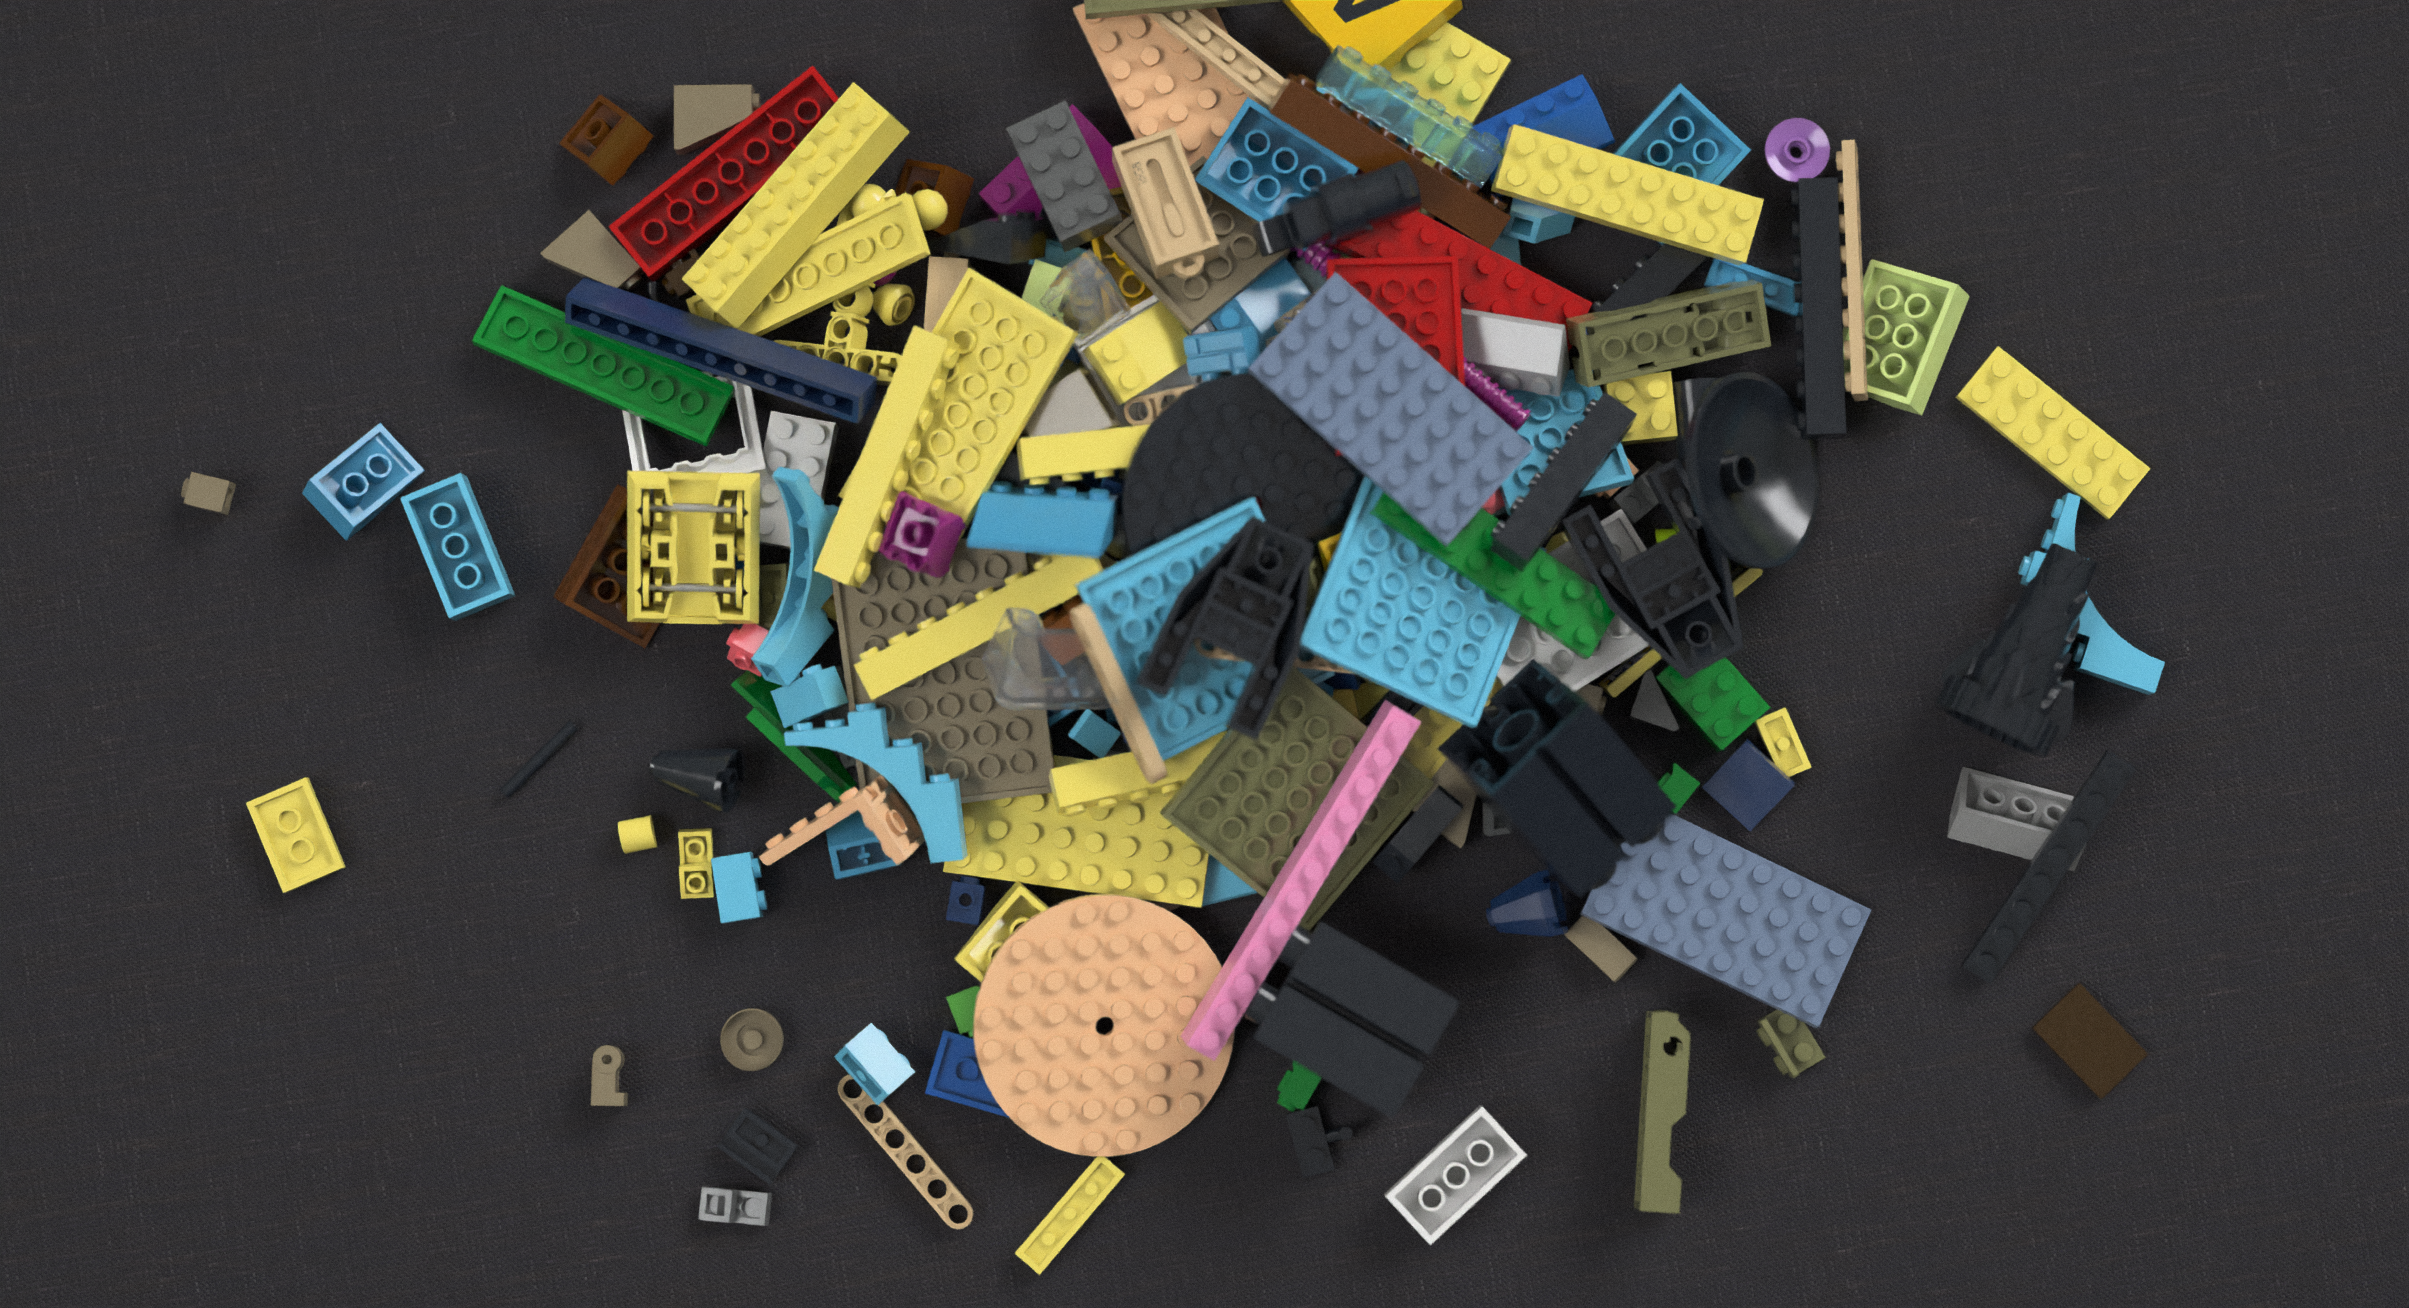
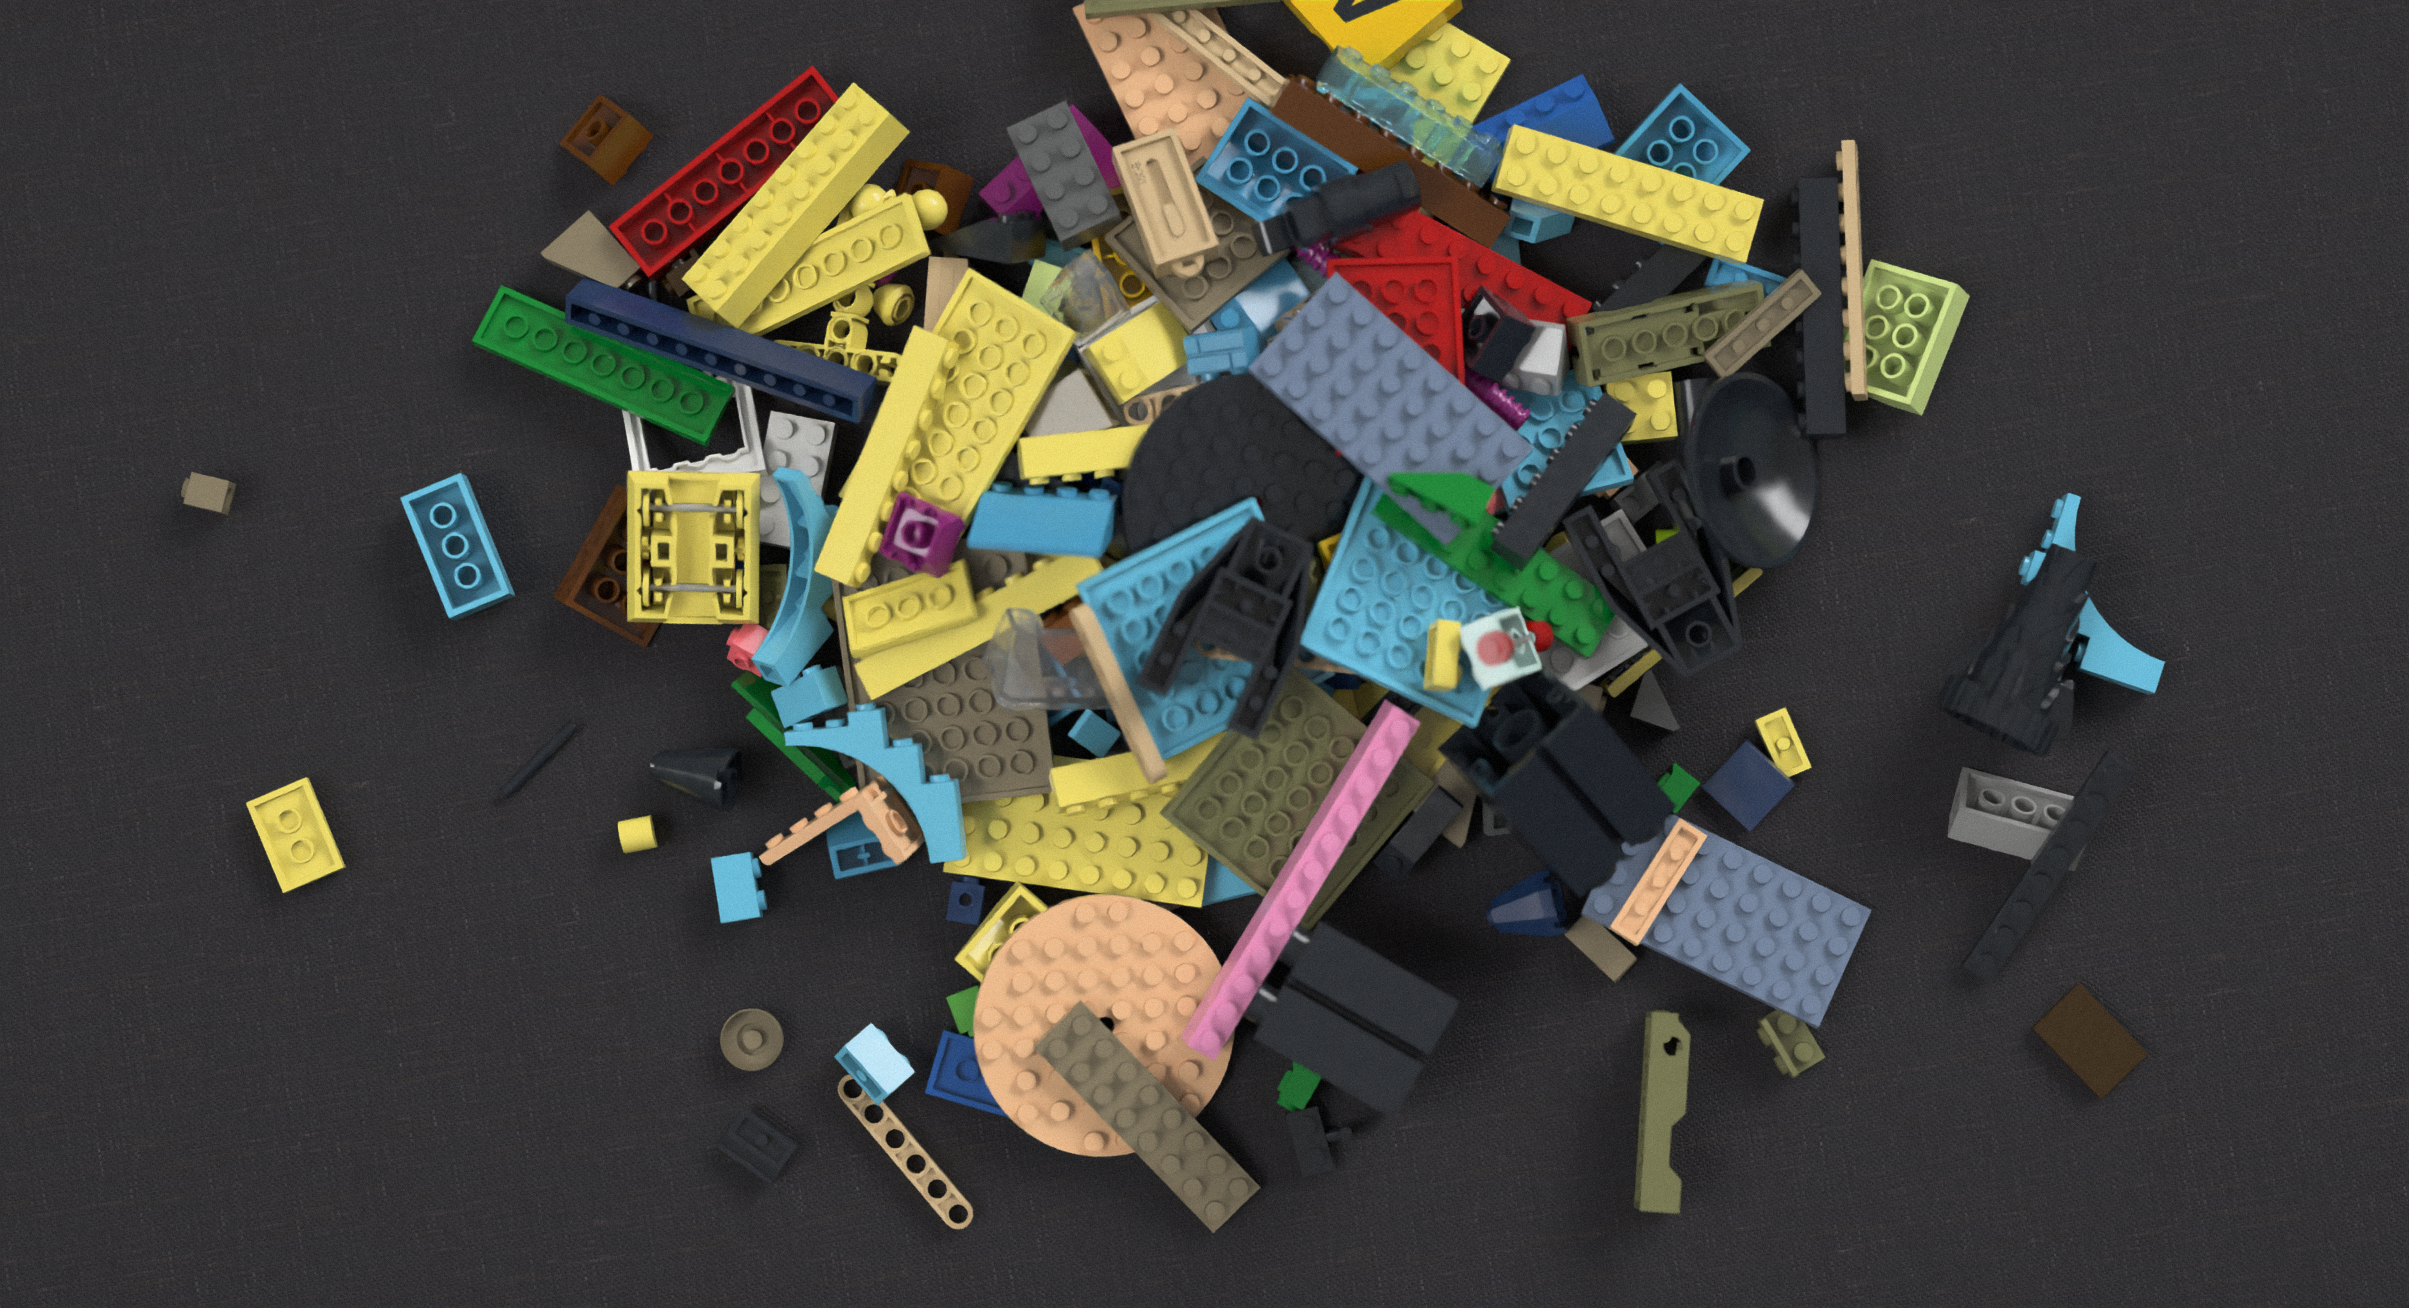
dark azure slope [302,423,424,541] -> none
dark tan leg [591,1045,628,1106] -> none
dark tan slope [674,84,761,155] -> none
light yellow slope [678,828,714,899] -> none
slope [698,1187,772,1226] -> none
light yellow plate [1015,1156,1125,1275] -> none
white brick [1384,1105,1527,1245] -> none
green brick [1655,657,1771,752] -> none
medium lavender dish [1765,118,1830,183] -> none
light yellow plate [1956,346,2150,520] -> none
none -> light yellow tile [842,559,978,659]
none -> dark tan plate [1033,1000,1260,1233]
none -> green slope [1385,472,1496,529]
none -> light yellow piece [1423,619,1463,693]
none -> light aqua brick [1459,607,1553,690]
none -> black slope [1461,285,1536,382]
none -> light nougat plate [1609,818,1707,946]
none -> dark tan plate [1701,269,1822,378]

